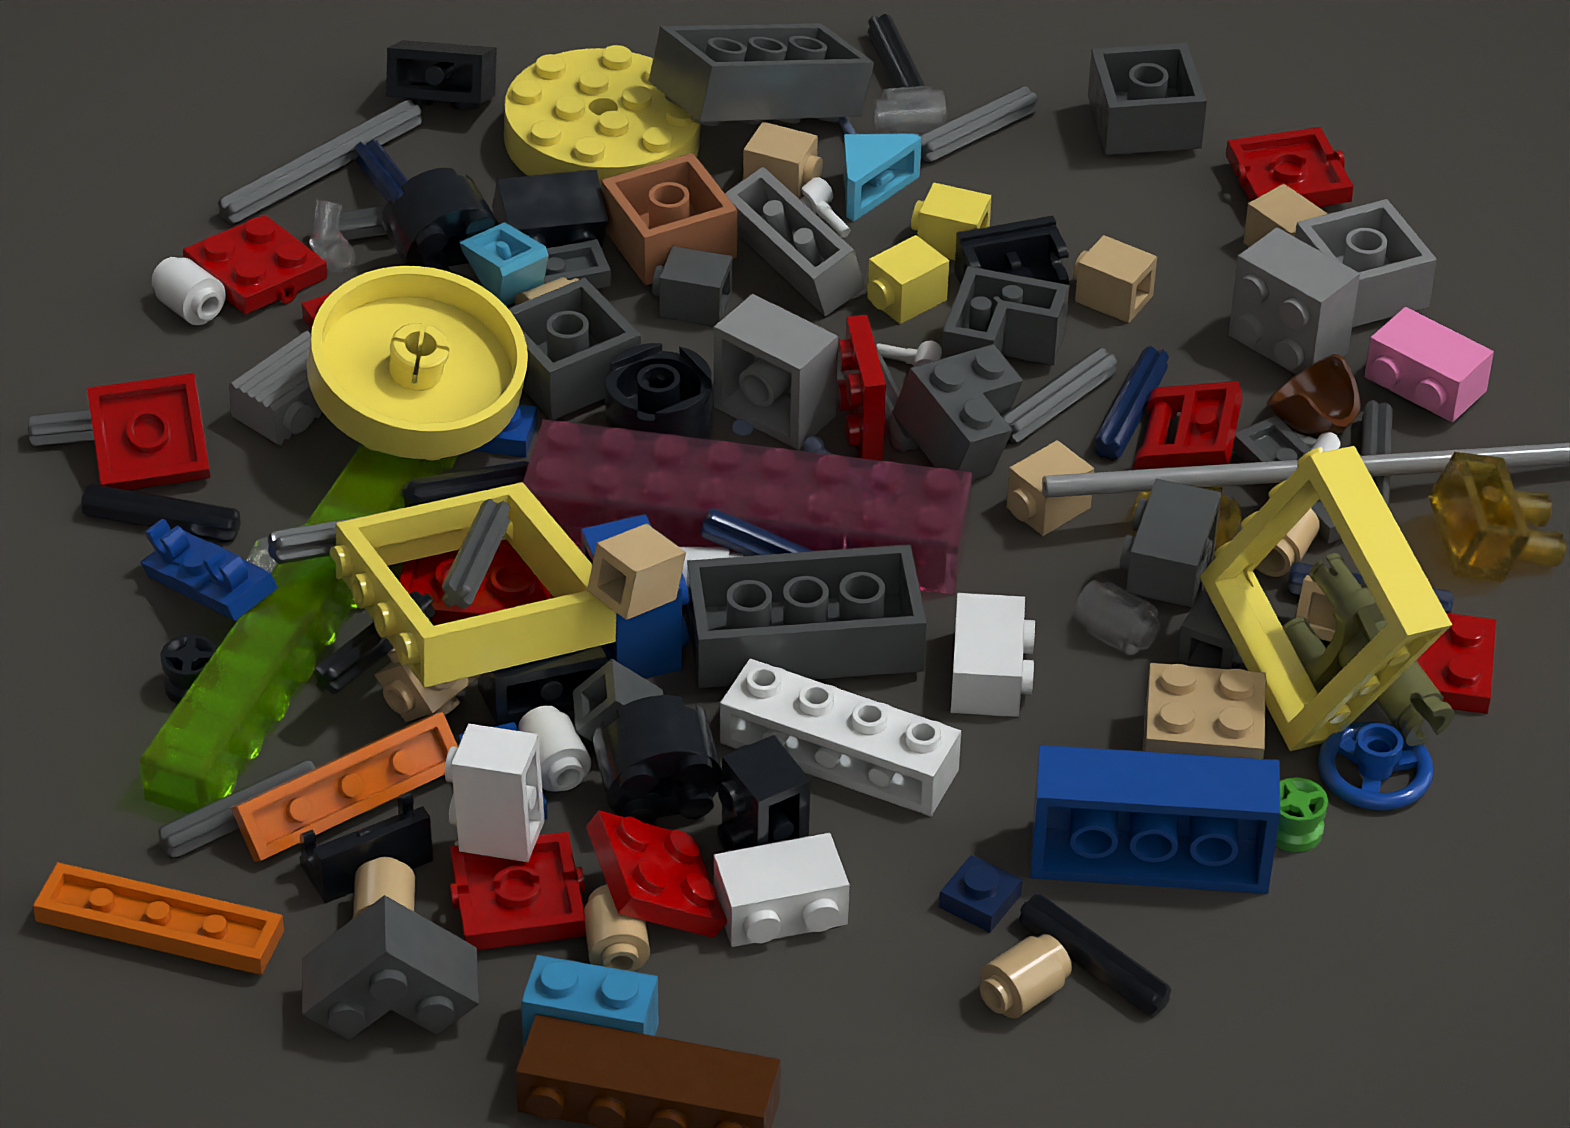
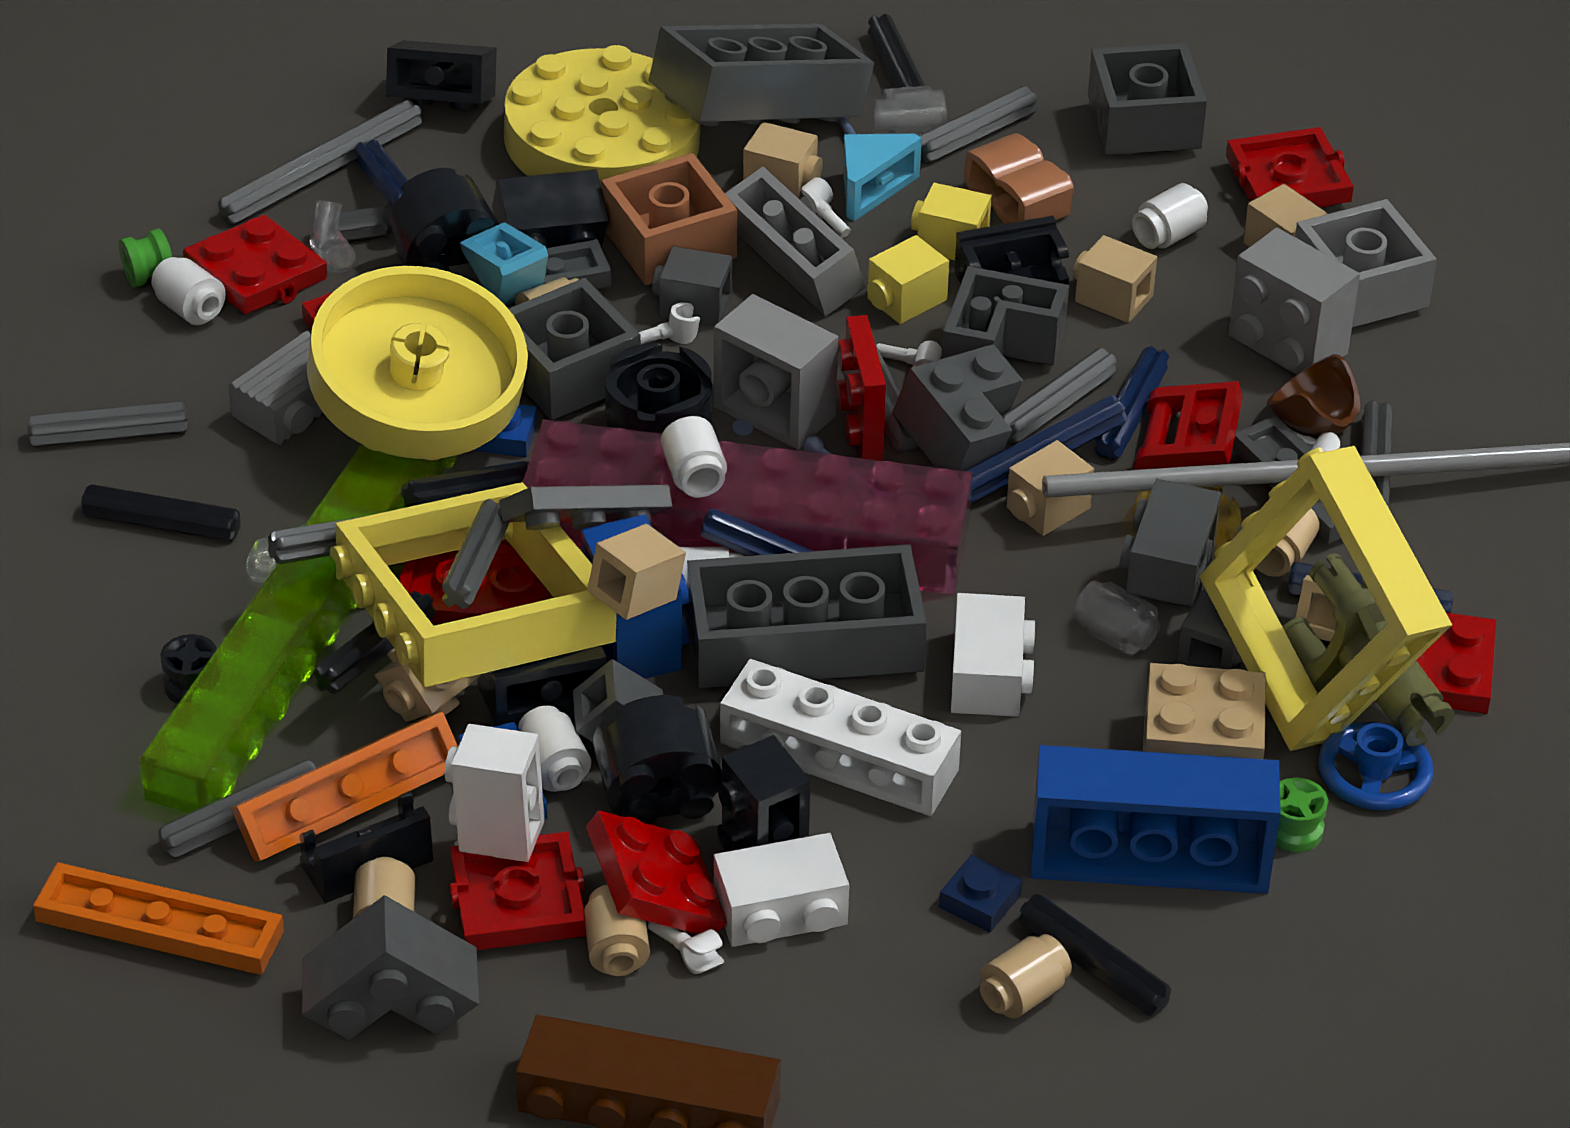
red plate [87,373,211,490] -> none
blue plate [140,518,278,621] -> none
dark azure brick [521,955,659,1048] -> none
bright pink brick [1364,307,1494,423] -> none
clear yellow brick [1428,451,1566,582] -> none
none -> bright green wheel [118,228,172,288]
none -> dark grey plate [499,485,672,530]
none -> white hand [639,302,700,345]
none -> white hand [648,922,724,974]
none -> white brick [660,416,727,498]
none -> dark blue axle [937,395,1127,513]
none -> nougat brick [964,133,1074,224]
none -> white brick [1132,183,1208,249]

